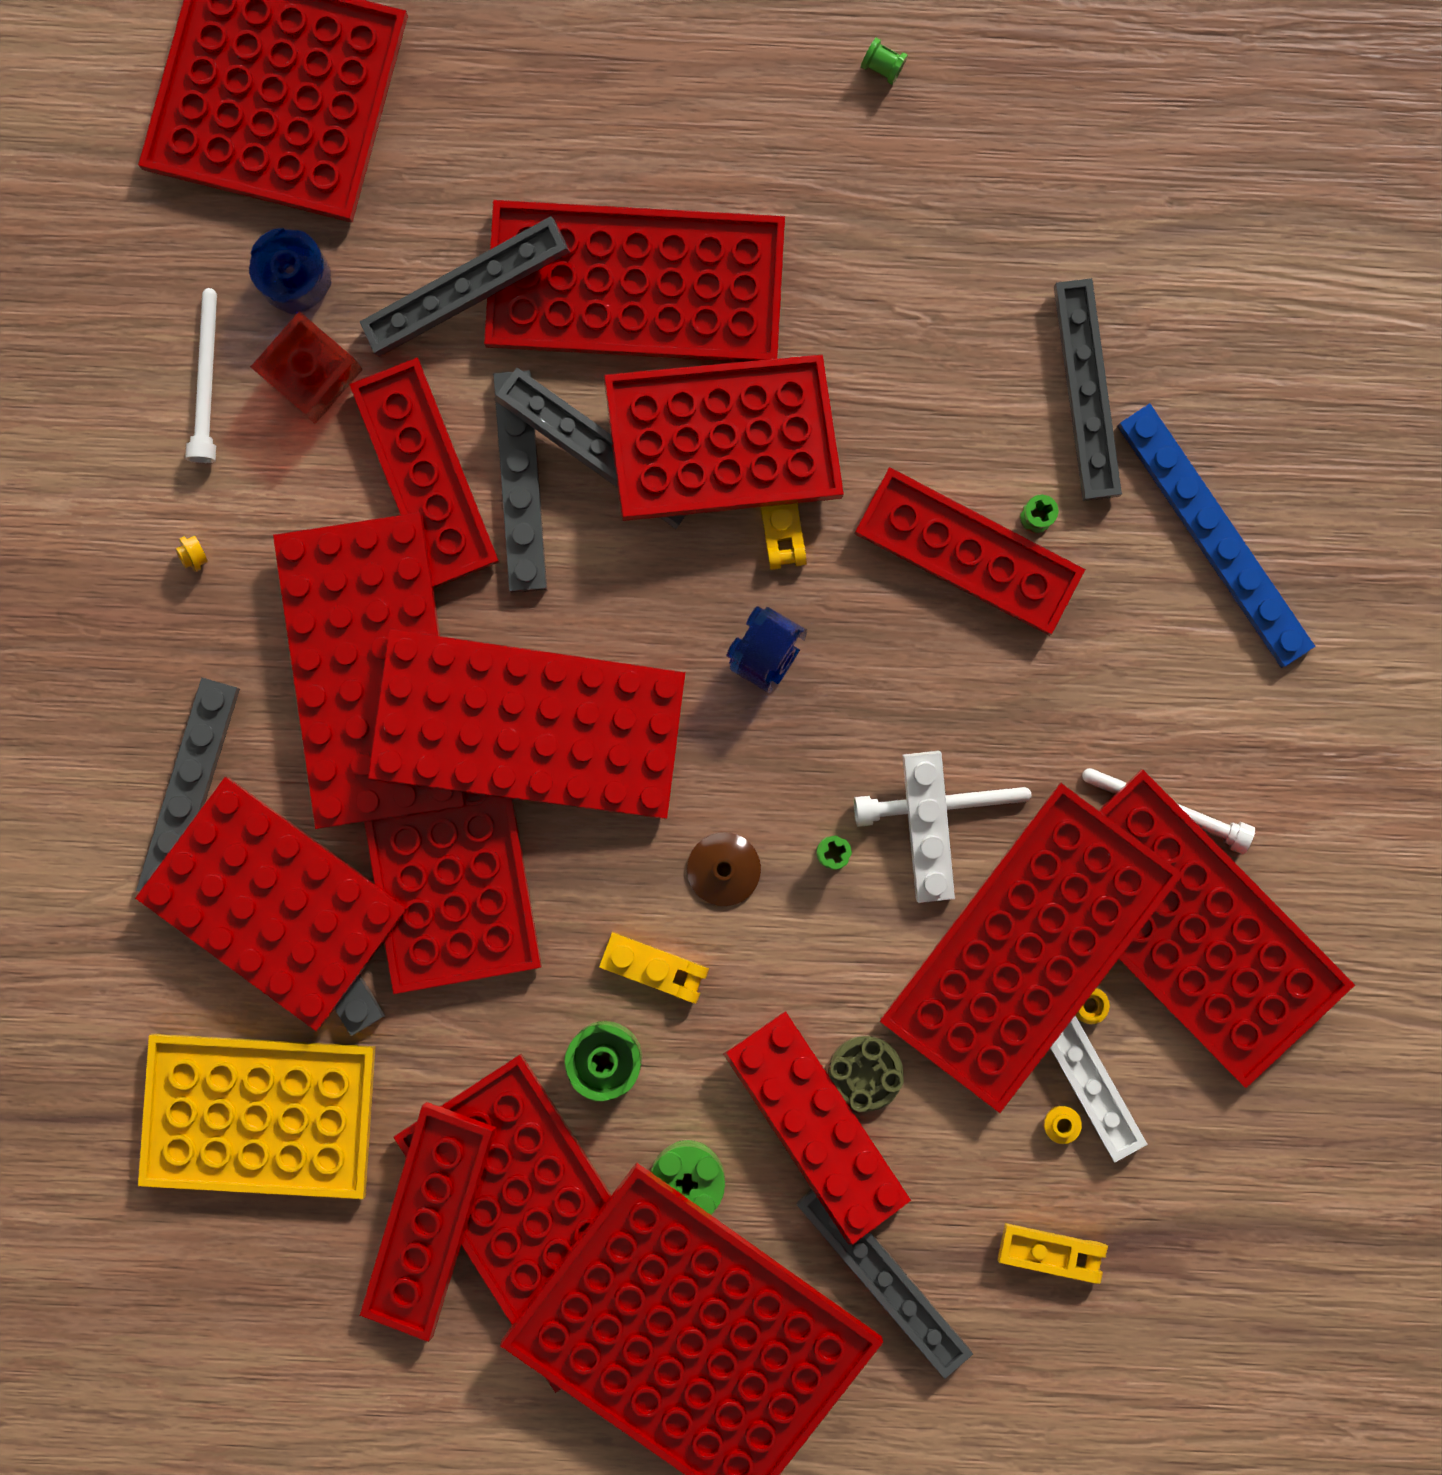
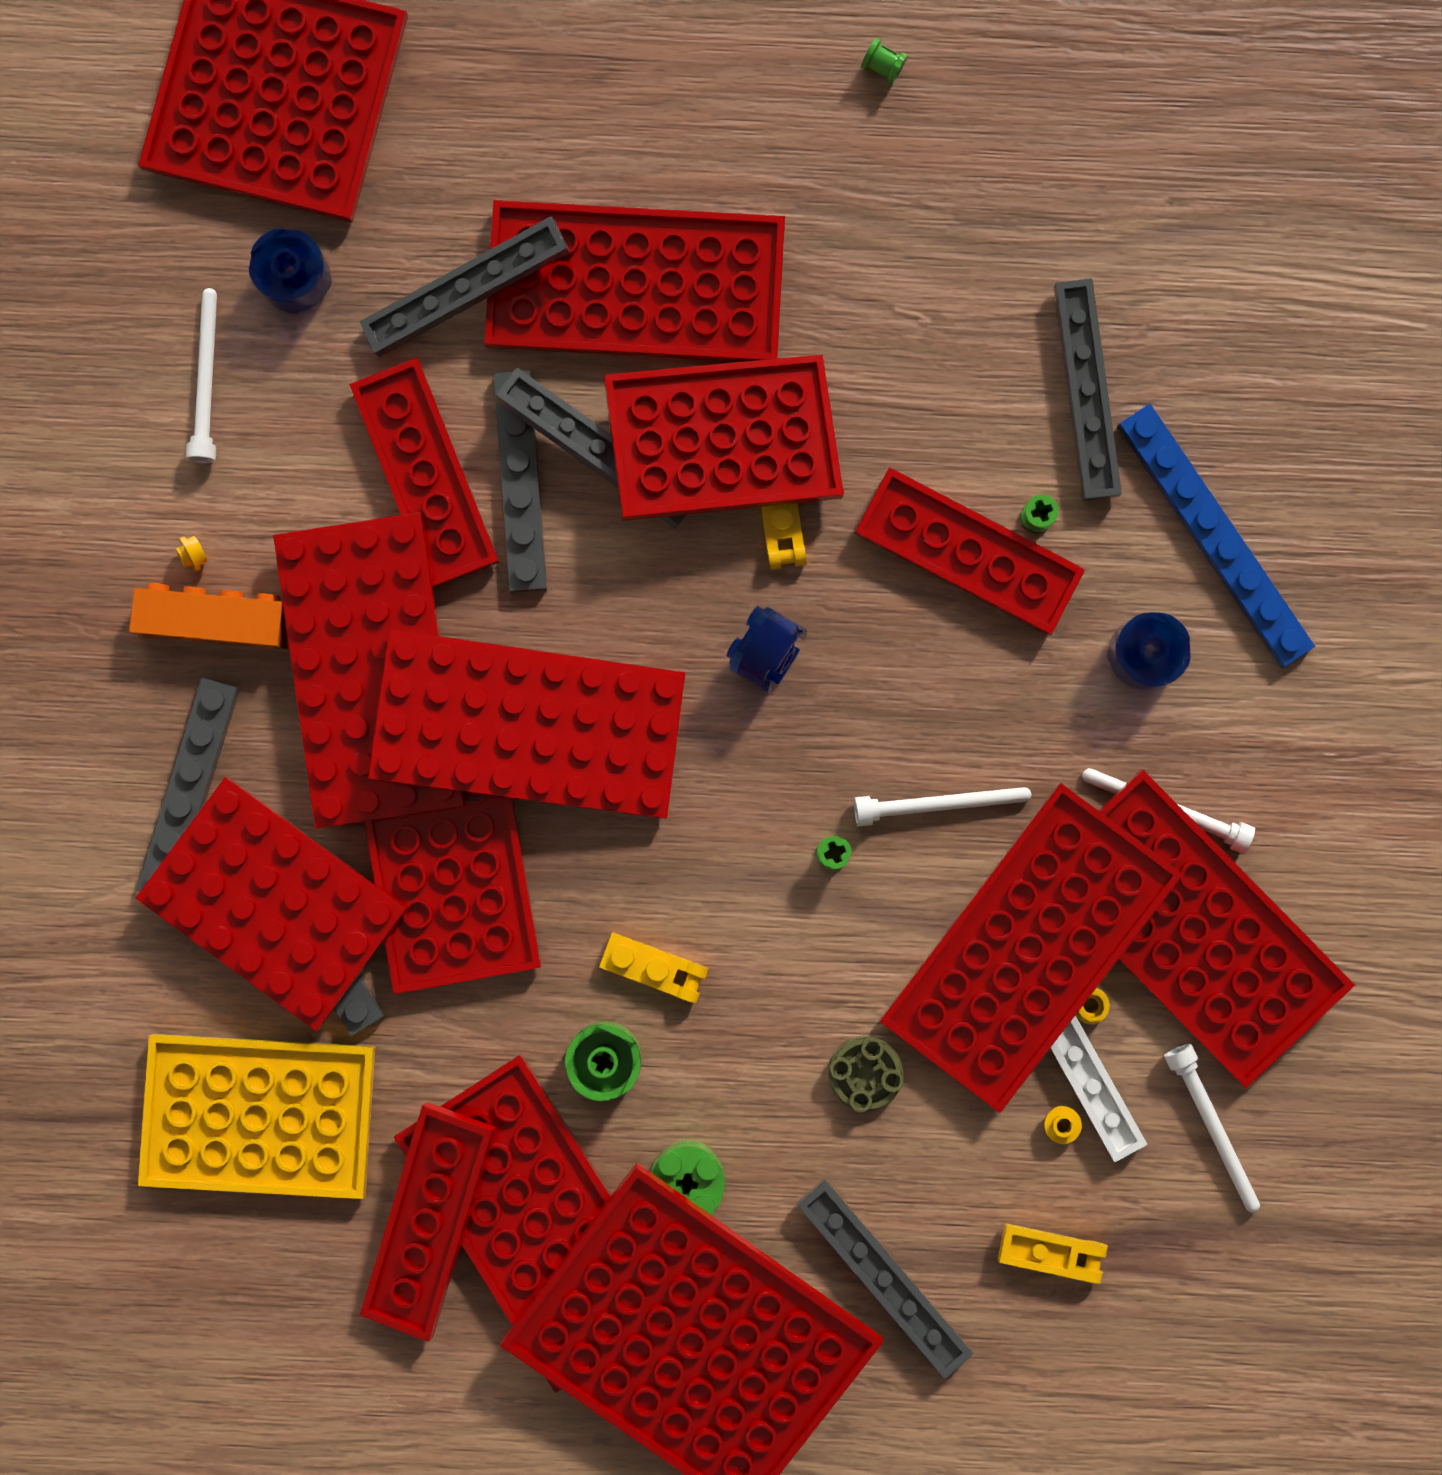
clear red brick [250,311,363,424] -> none
reddish brown dish [687,832,761,906] -> none
red plate [723,1011,911,1245] -> none
white plate [902,751,955,903] -> none
none -> orange brick [129,583,287,650]
none -> clear blue brick [1107,612,1191,690]
none -> white piece [1164,1043,1260,1213]

